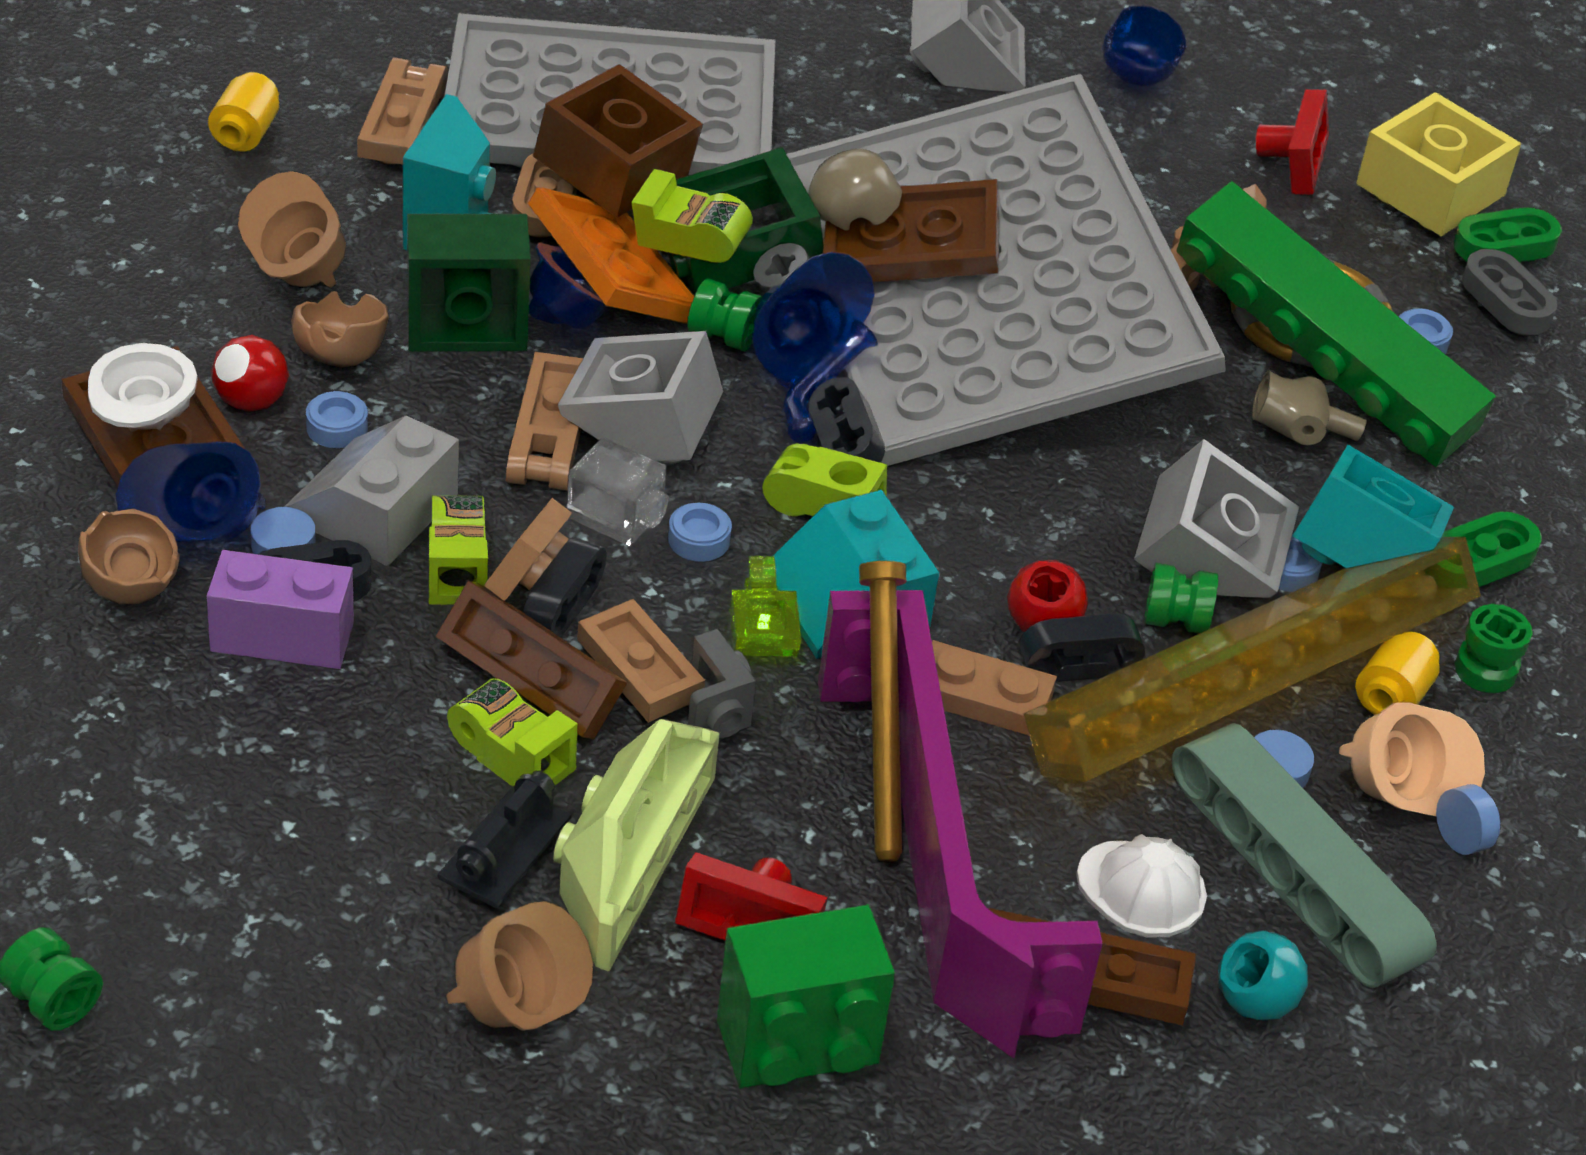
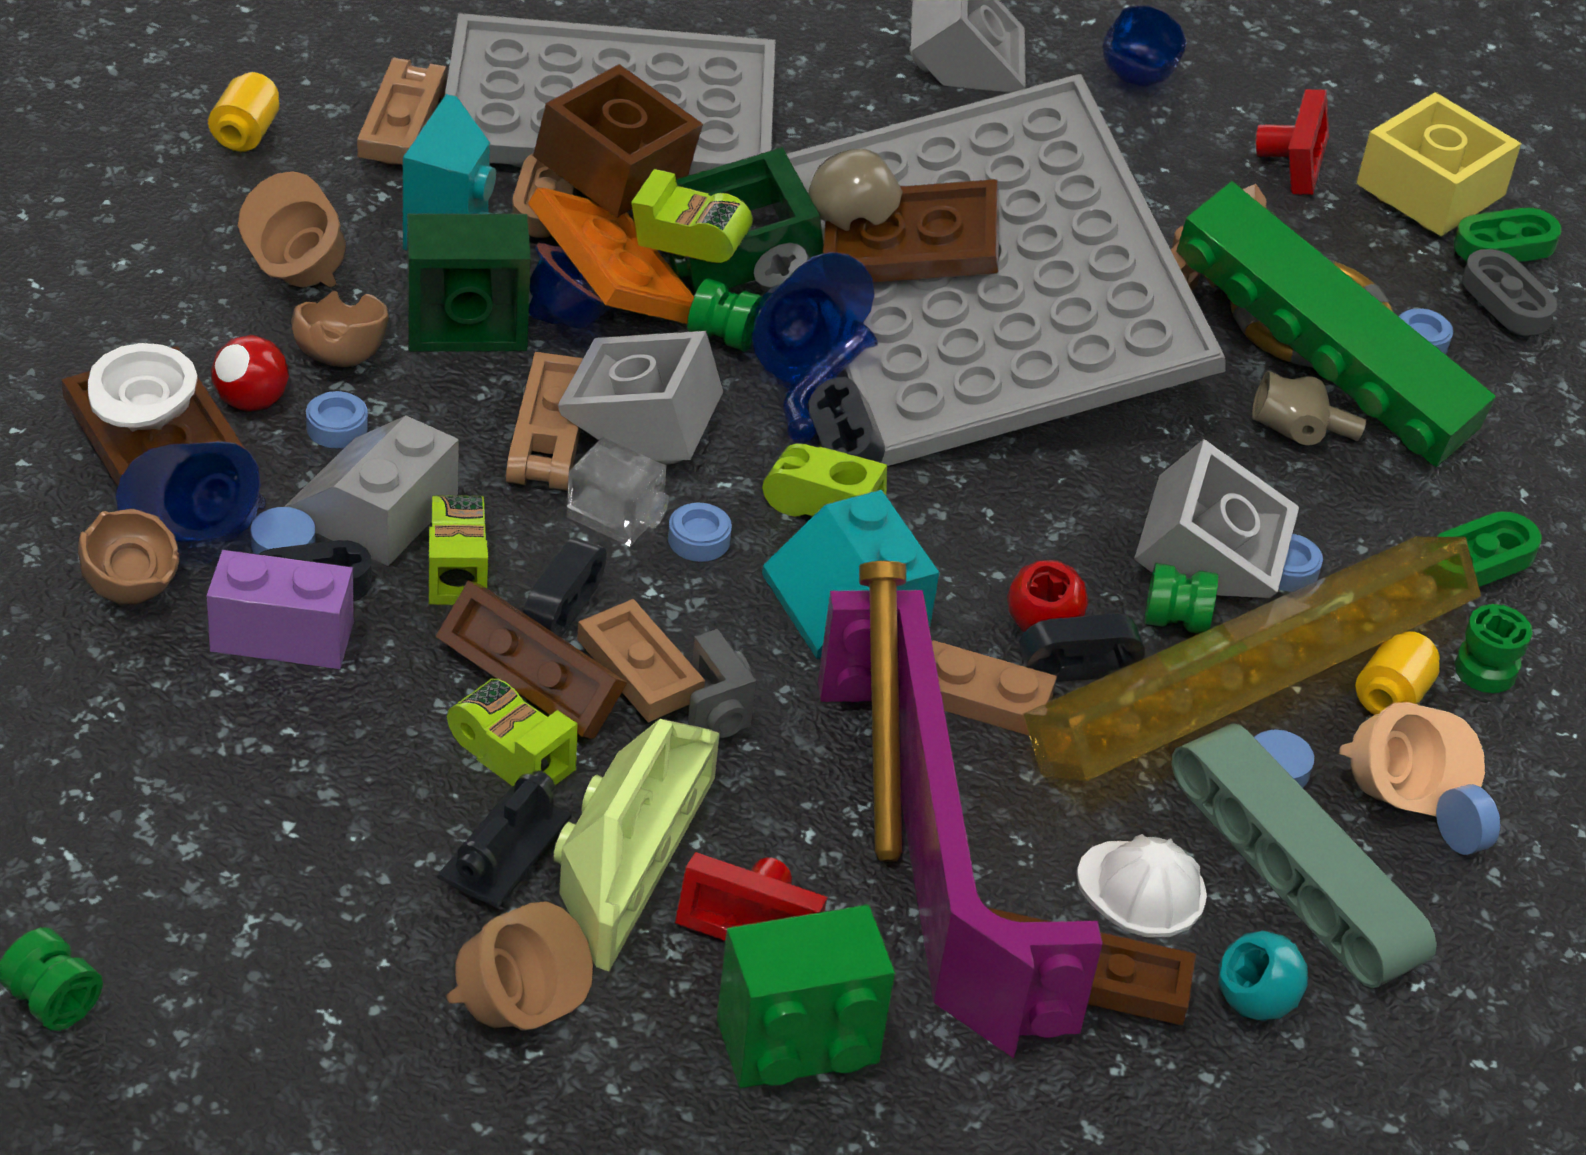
medium nougat plate [484,498,572,601] -> none
clear neon green plate [730,556,801,657] -> none
teal slope [1293,445,1454,568] -> none

